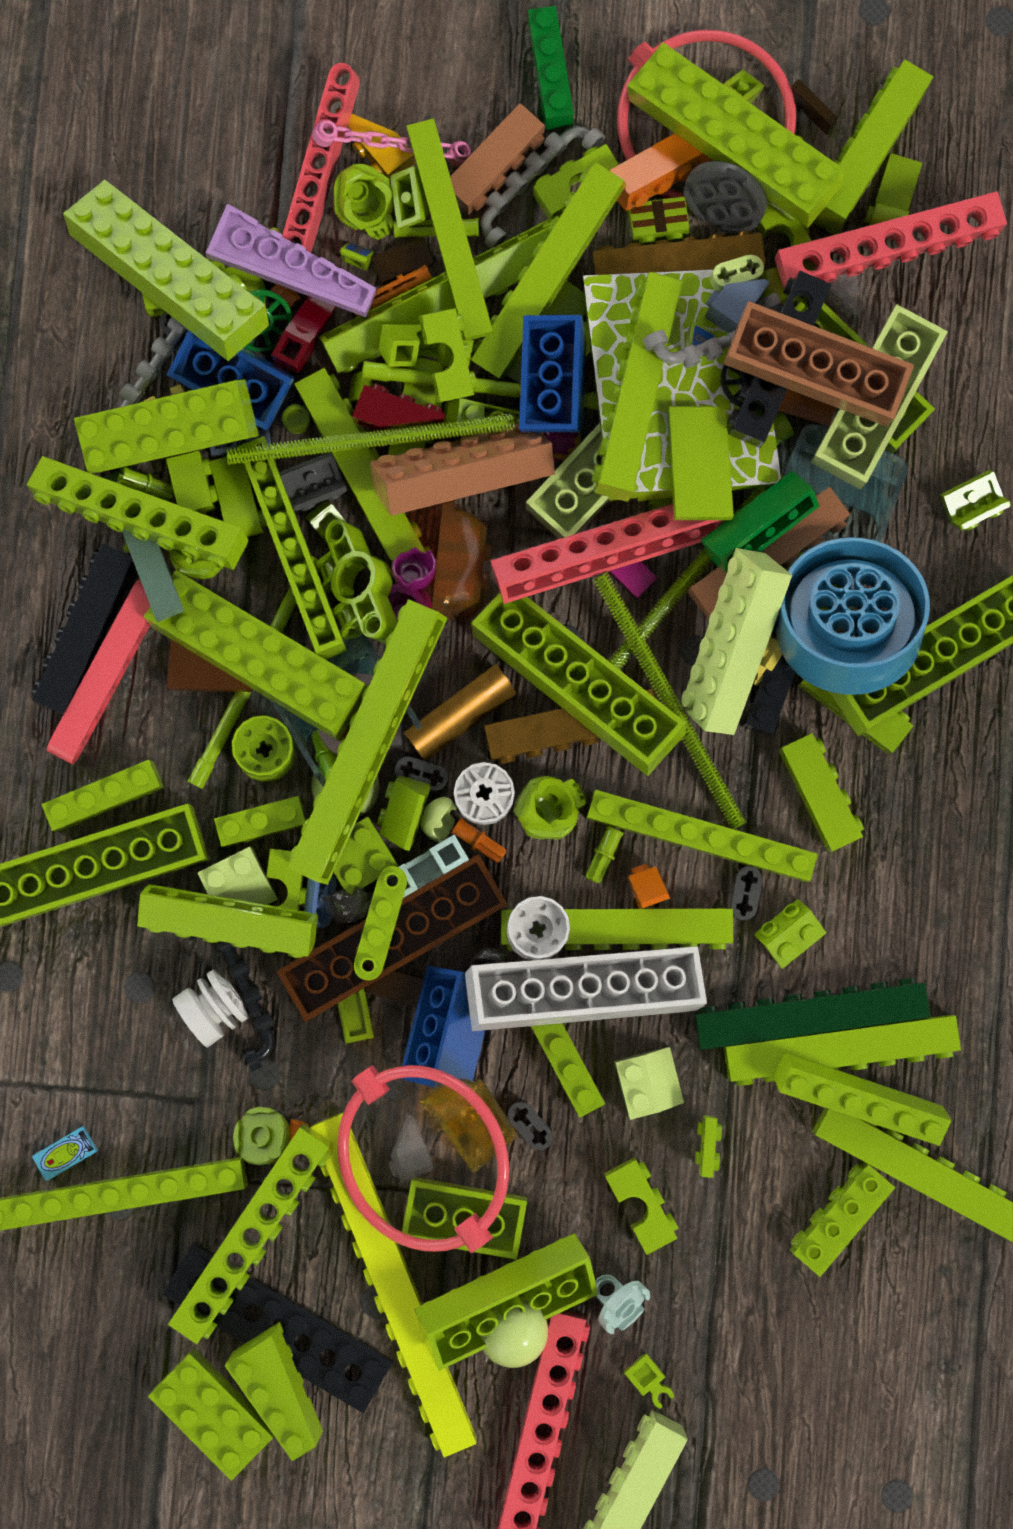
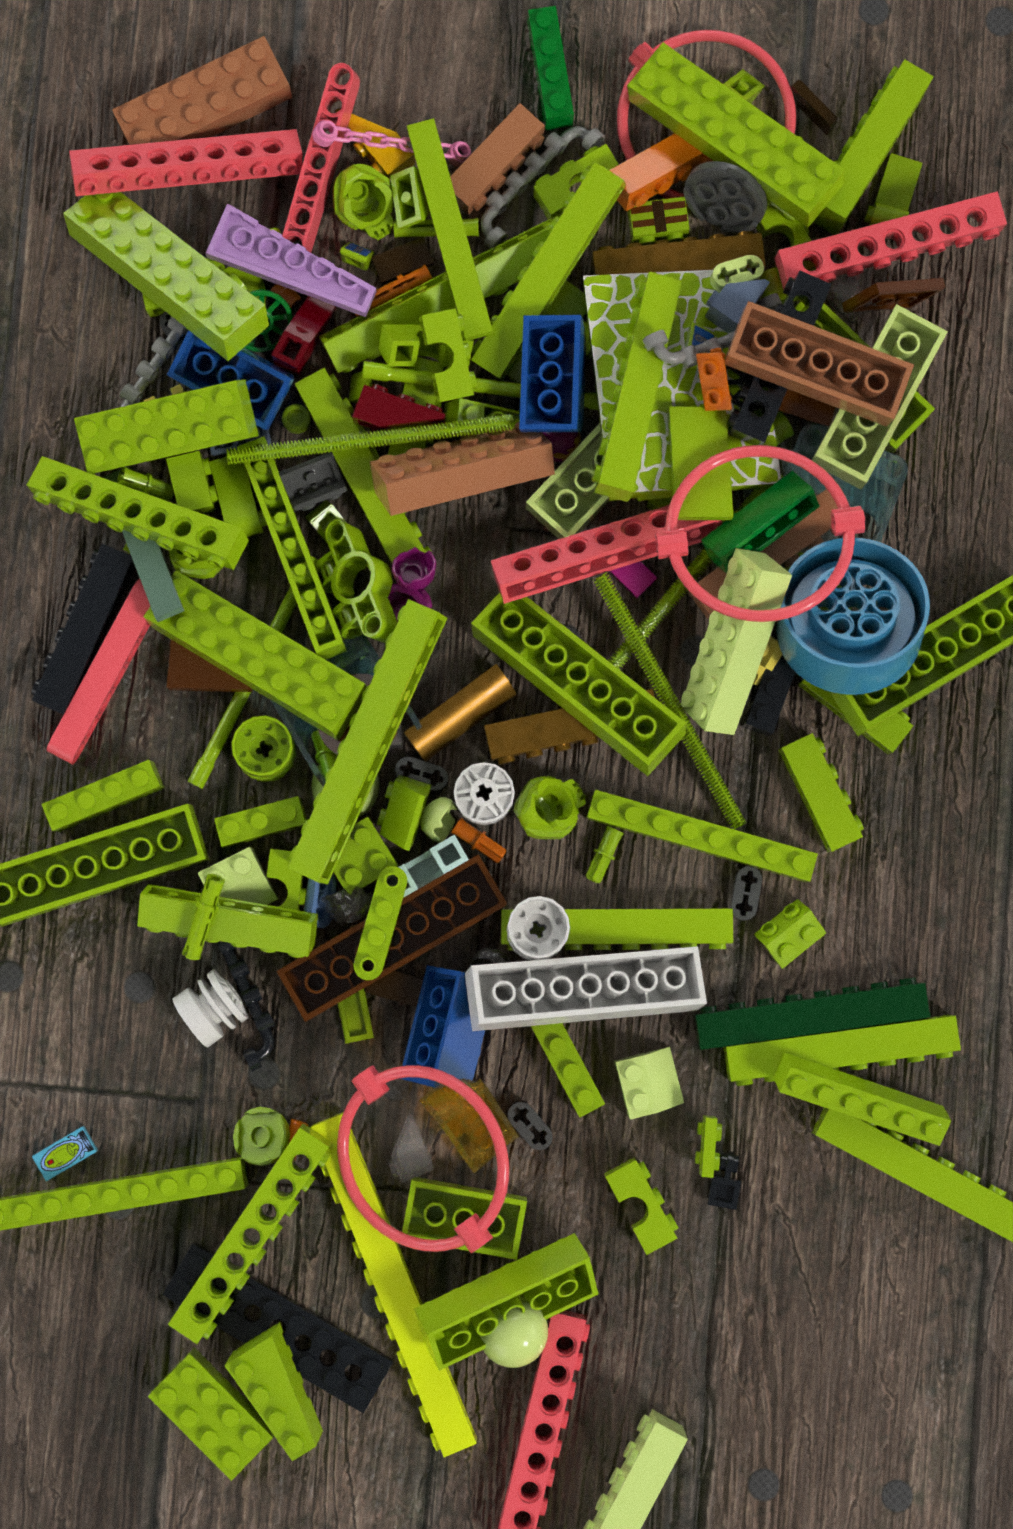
clear orange windscreen [432,500,492,621] -> none
light aqua tile [595,1275,650,1334] -> none
lime plate [624,1353,674,1409] -> none
orange slope [627,863,670,909] -> none
lime brick [790,1162,895,1277] -> none
lime bracket [940,470,1011,531] -> none
none -> coral brick [69,129,302,196]
none -> nougat brick [112,36,292,145]
none -> lime pin [182,874,225,960]
none -> coral piece [655,445,865,622]
none -> orange hinge [696,348,732,411]
none -> black plate [707,1151,741,1210]
none -> reddish brown tile [842,278,945,313]

